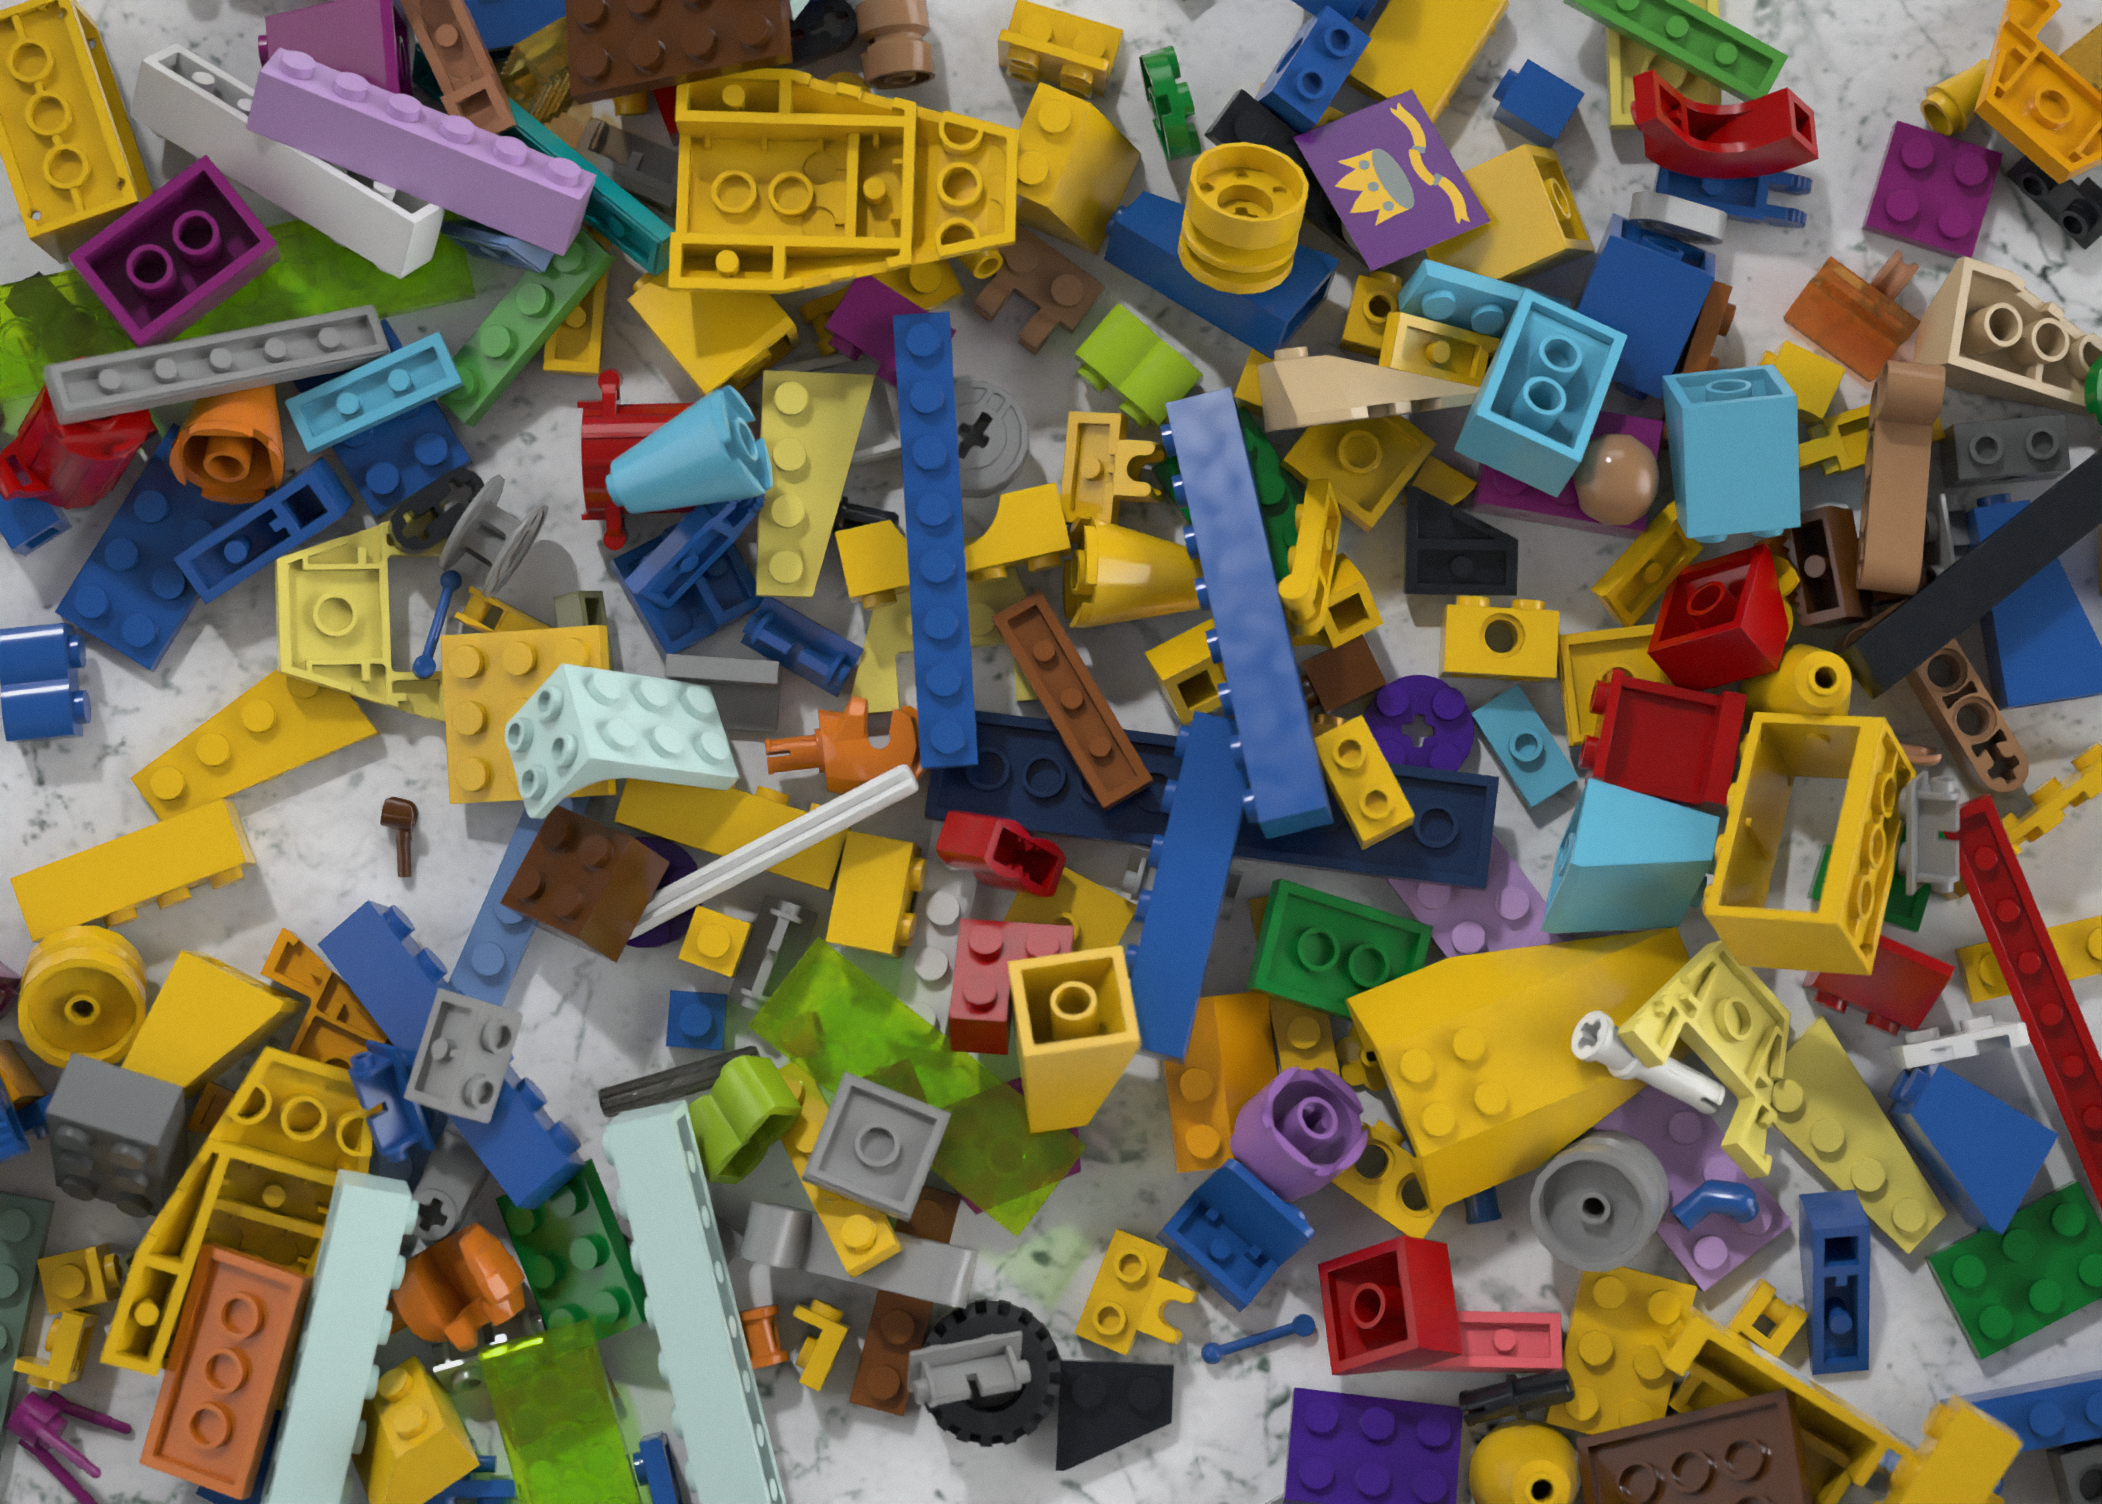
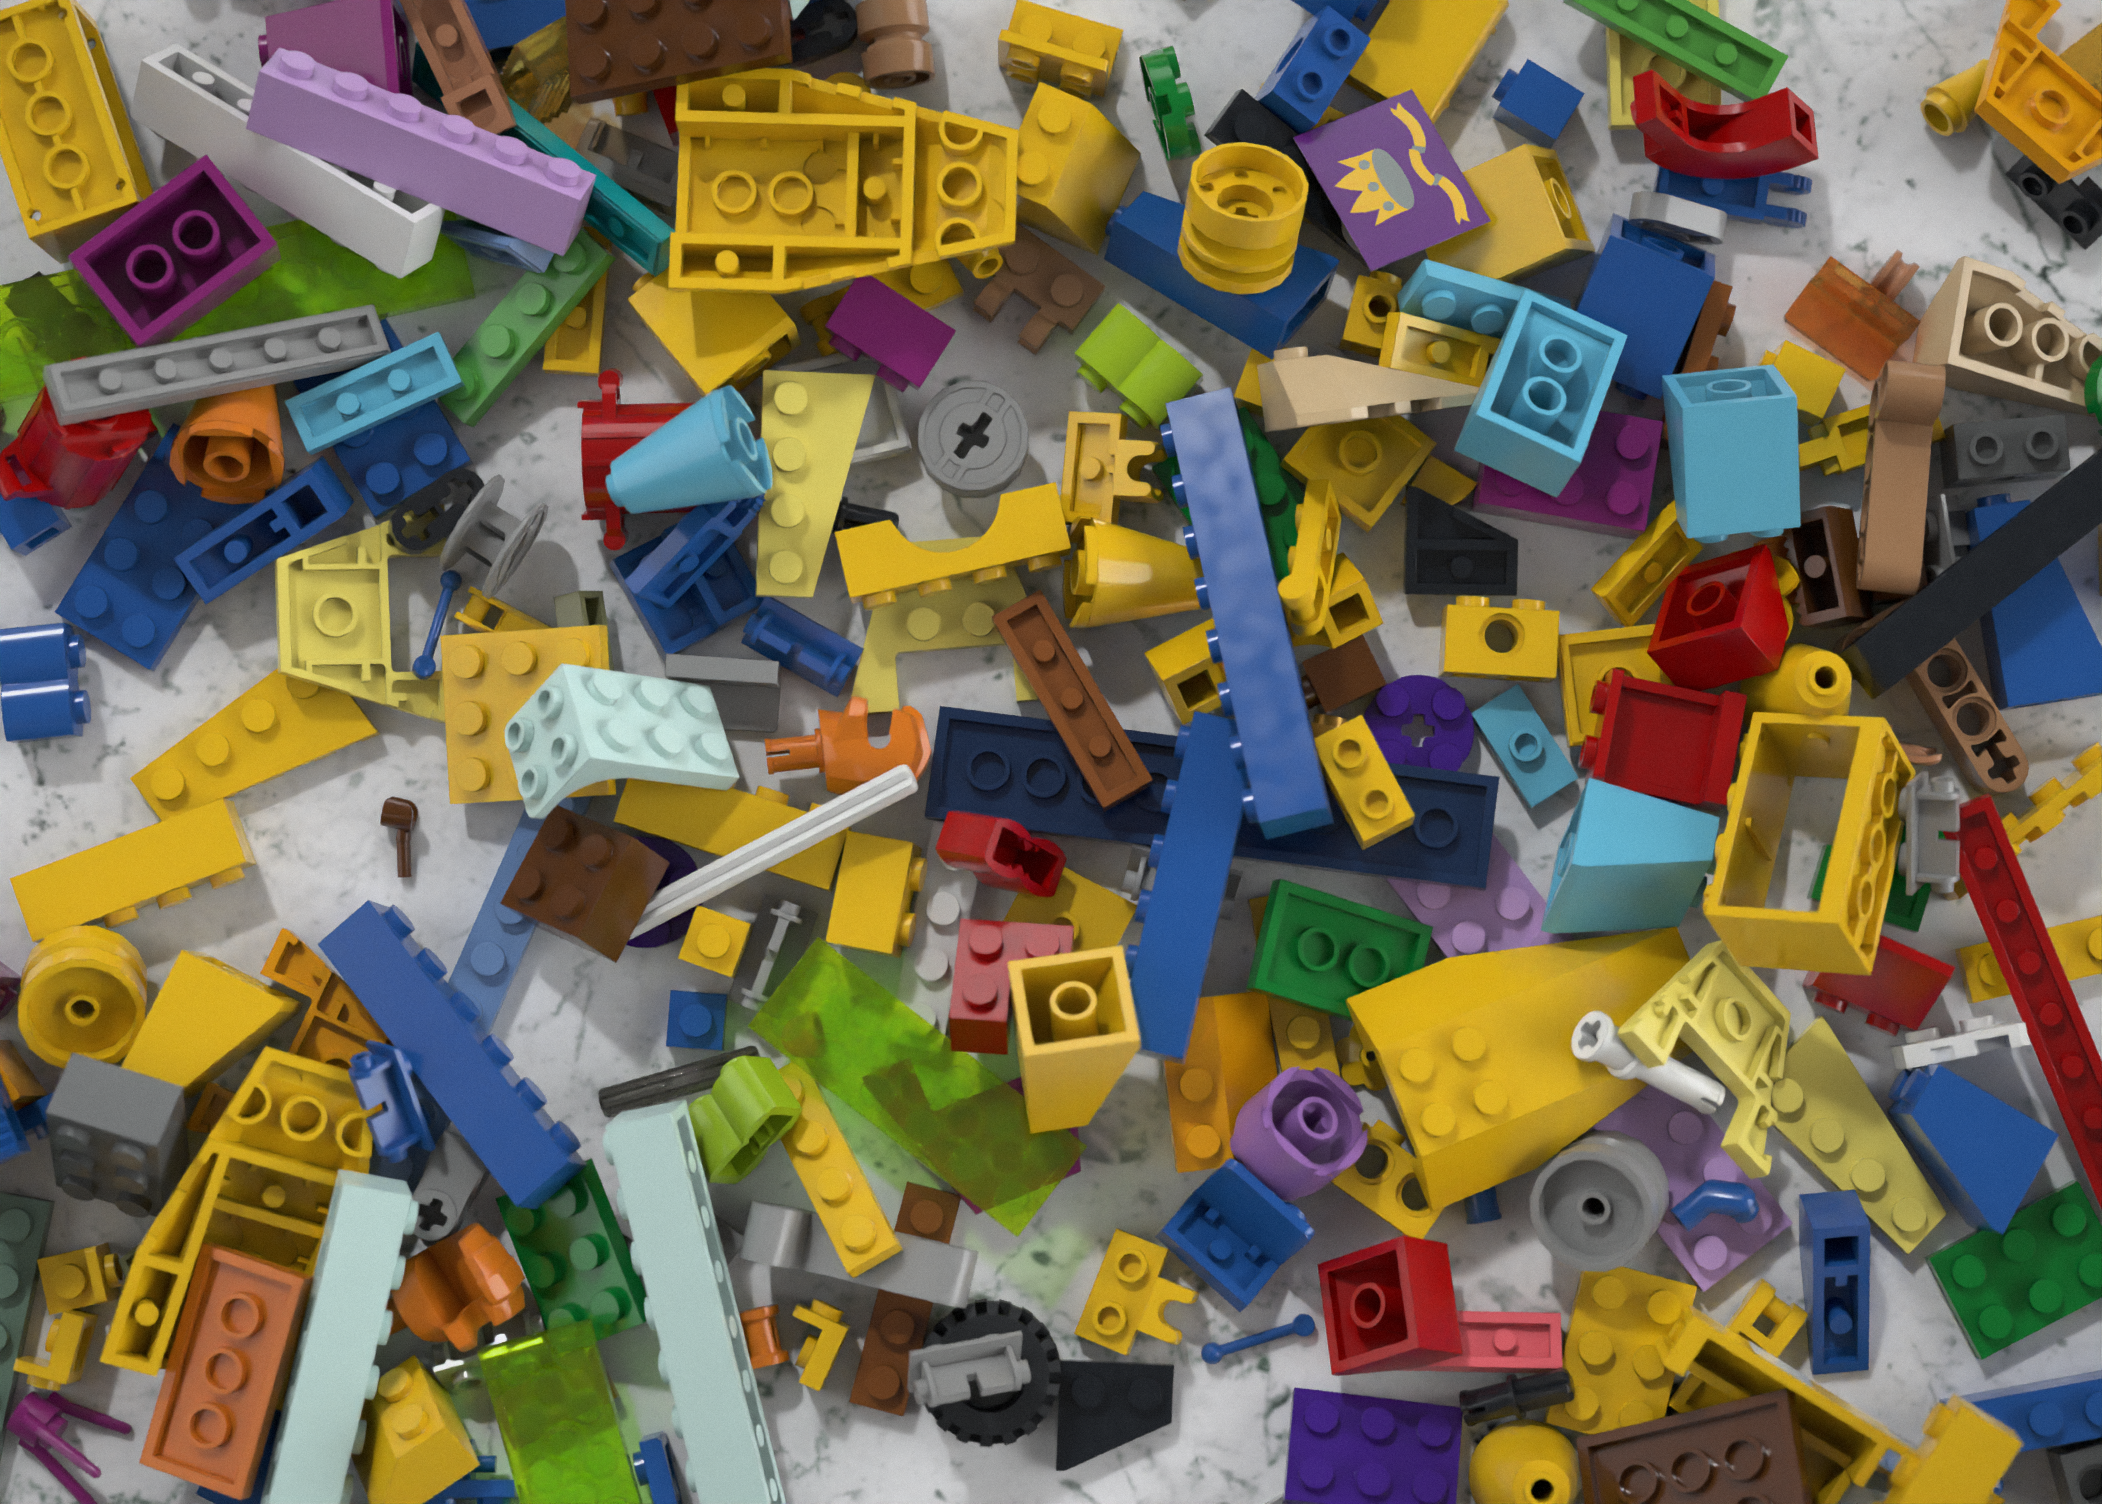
light grey bracket [404,988,523,1123] -> none
light grey plate [801,1071,951,1222] -> none
blue plate [893,312,978,769] -> none
medium nougat hair [1573,434,1659,525] -> none
magenta plate [1861,120,2003,259] -> none

